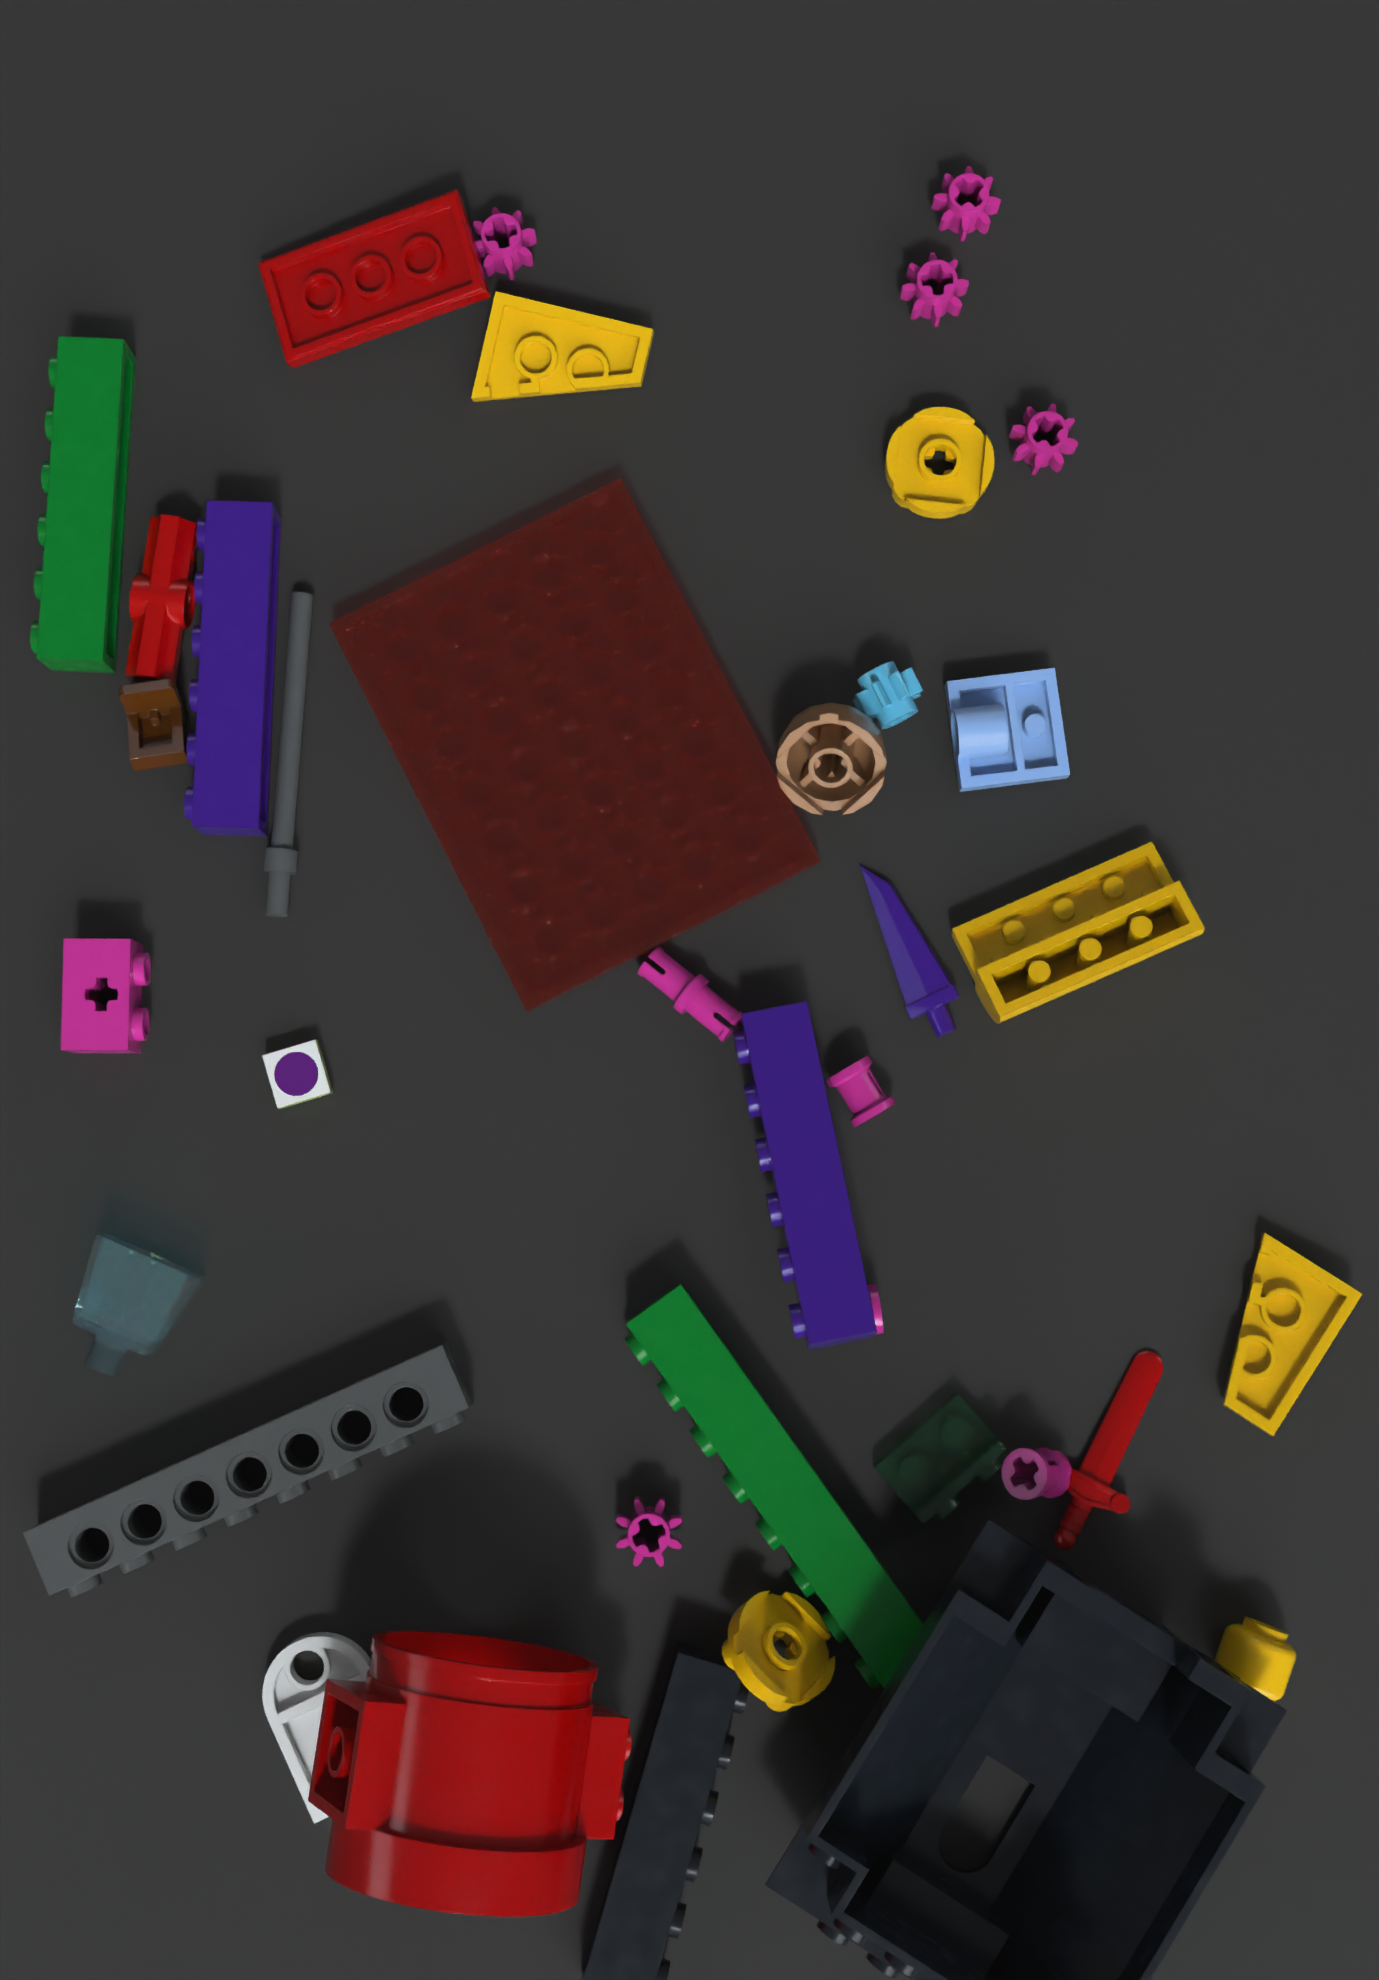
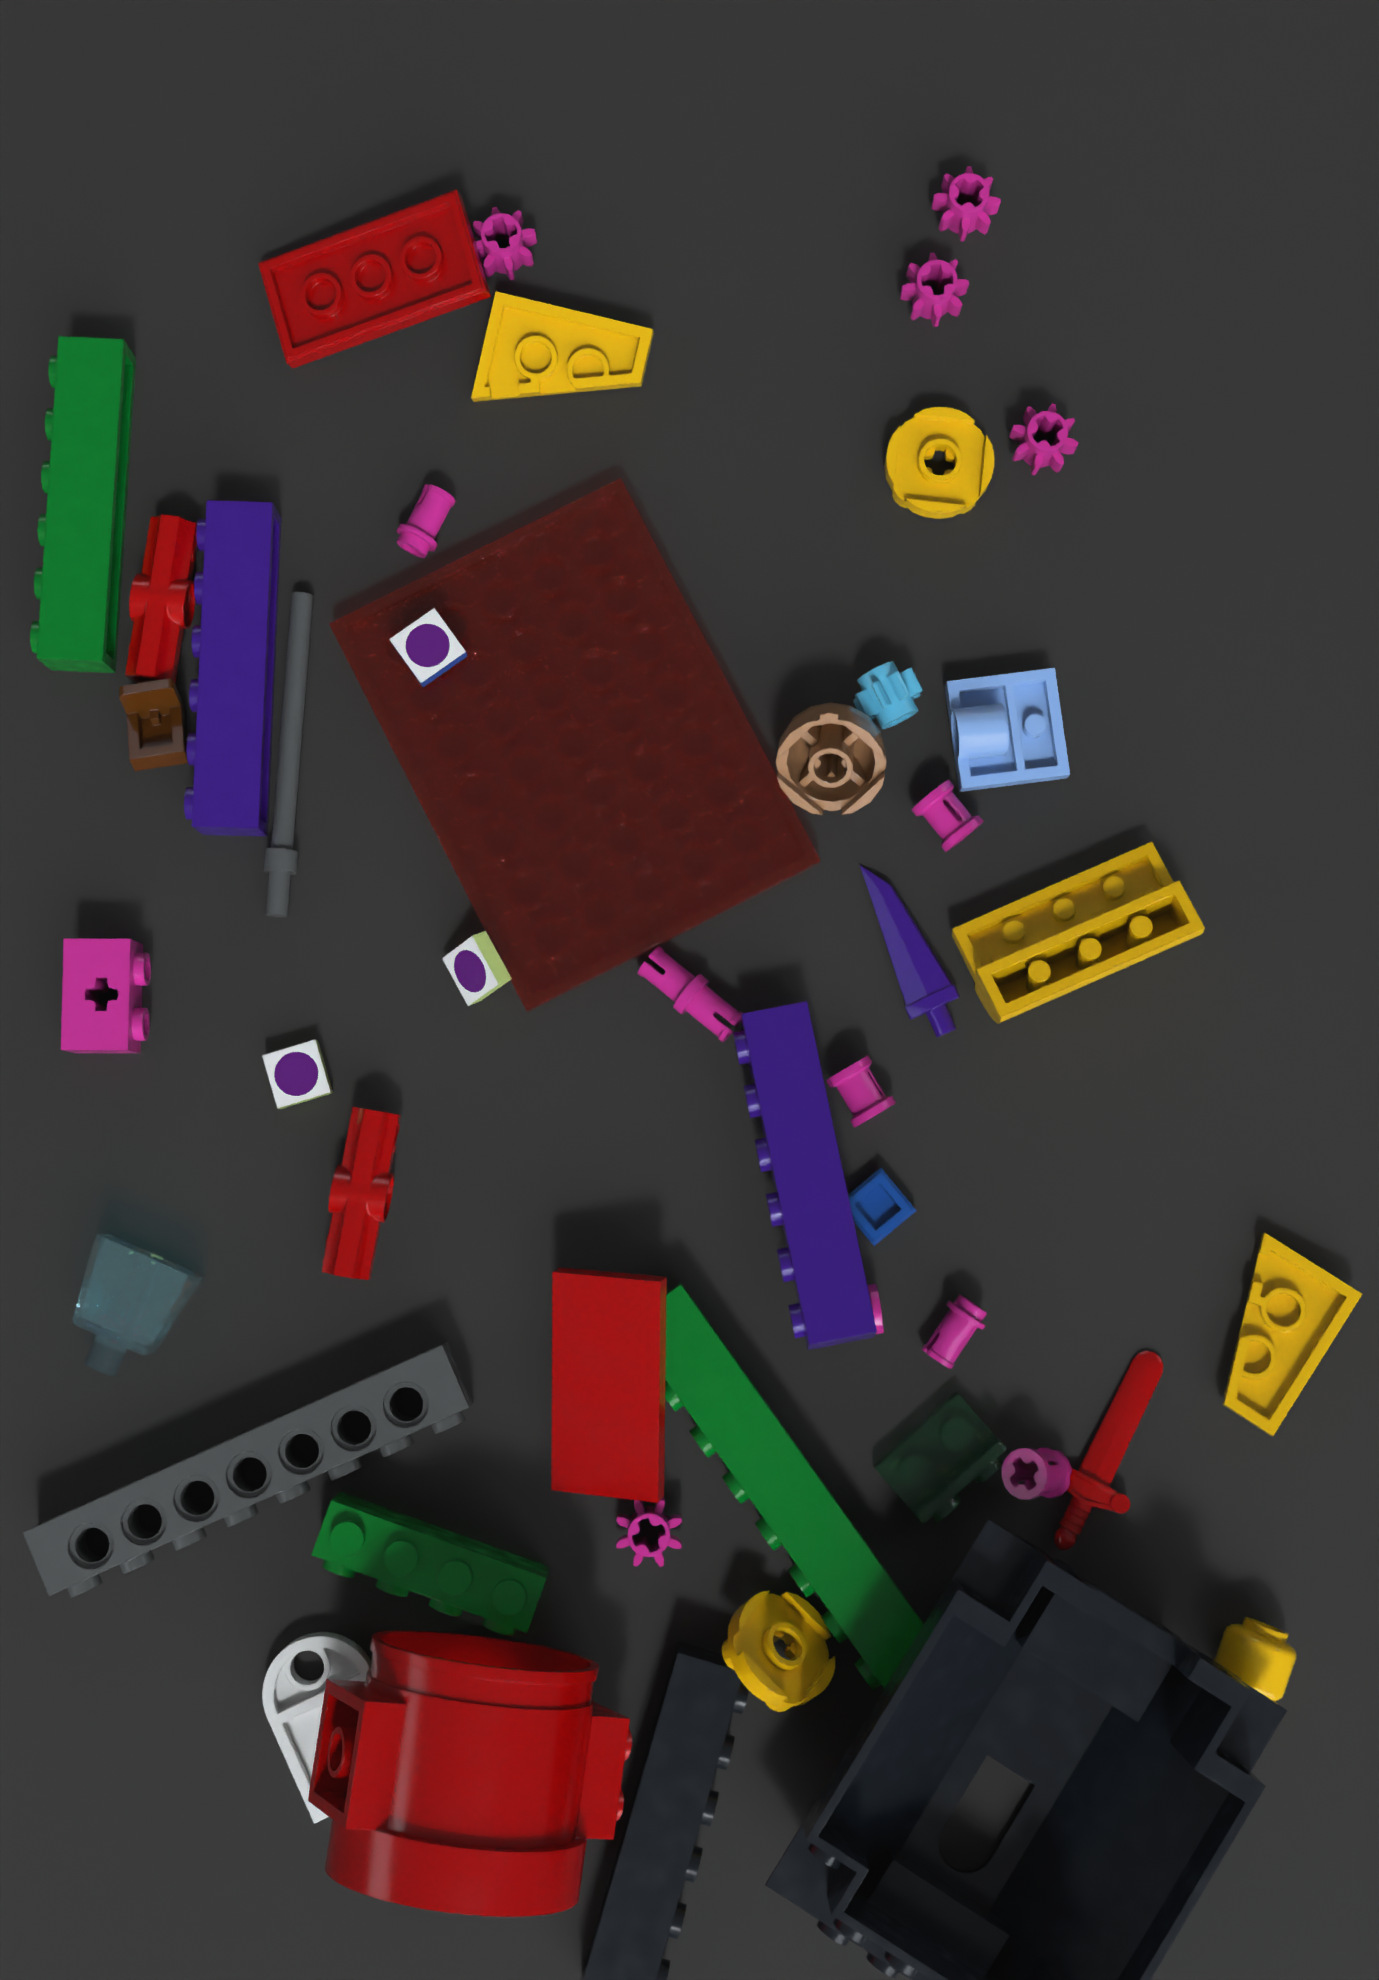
none -> green brick [311,1492,550,1636]
none -> red piece [322,1107,401,1280]
none -> tile [389,608,468,687]
none -> dark pink pin [396,484,456,558]
none -> tile [442,931,512,1006]
none -> red tile [551,1267,667,1503]
none -> blue tile [848,1168,917,1246]
none -> dark pink bush [911,779,984,853]
none -> dark pink pin [921,1294,987,1369]

